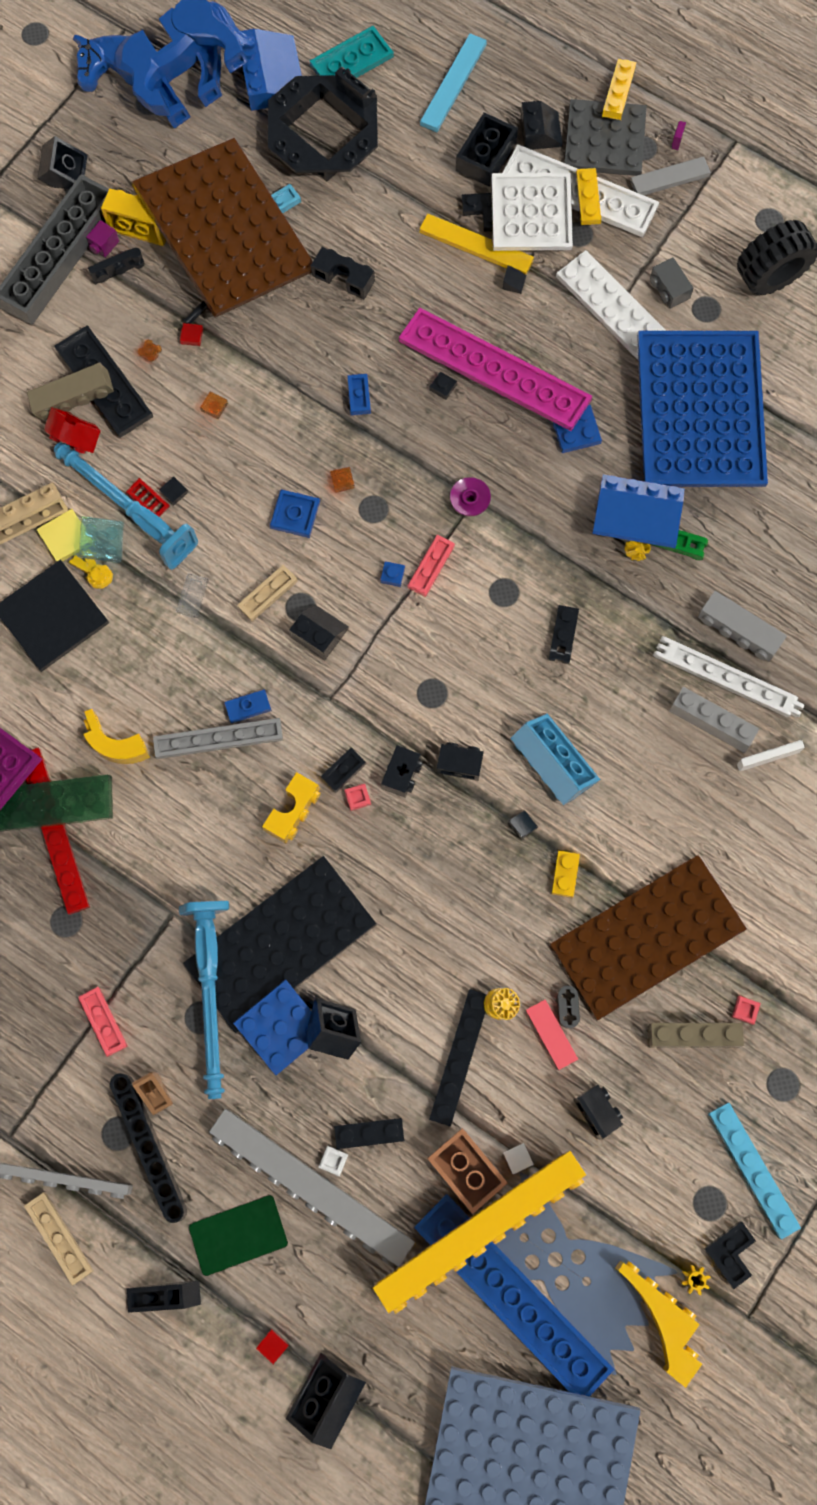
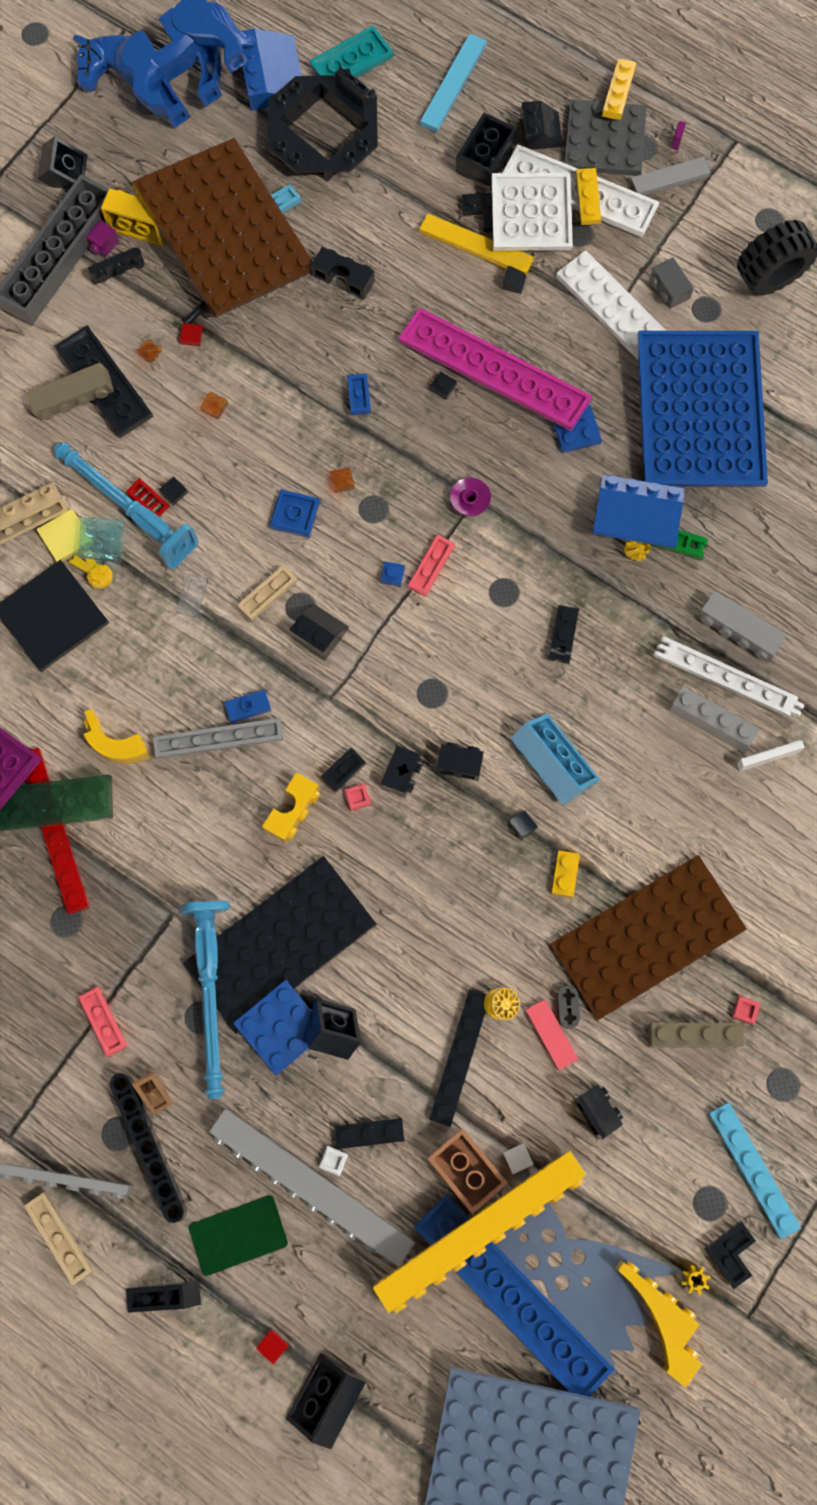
red brick [44,407,101,454] -> none

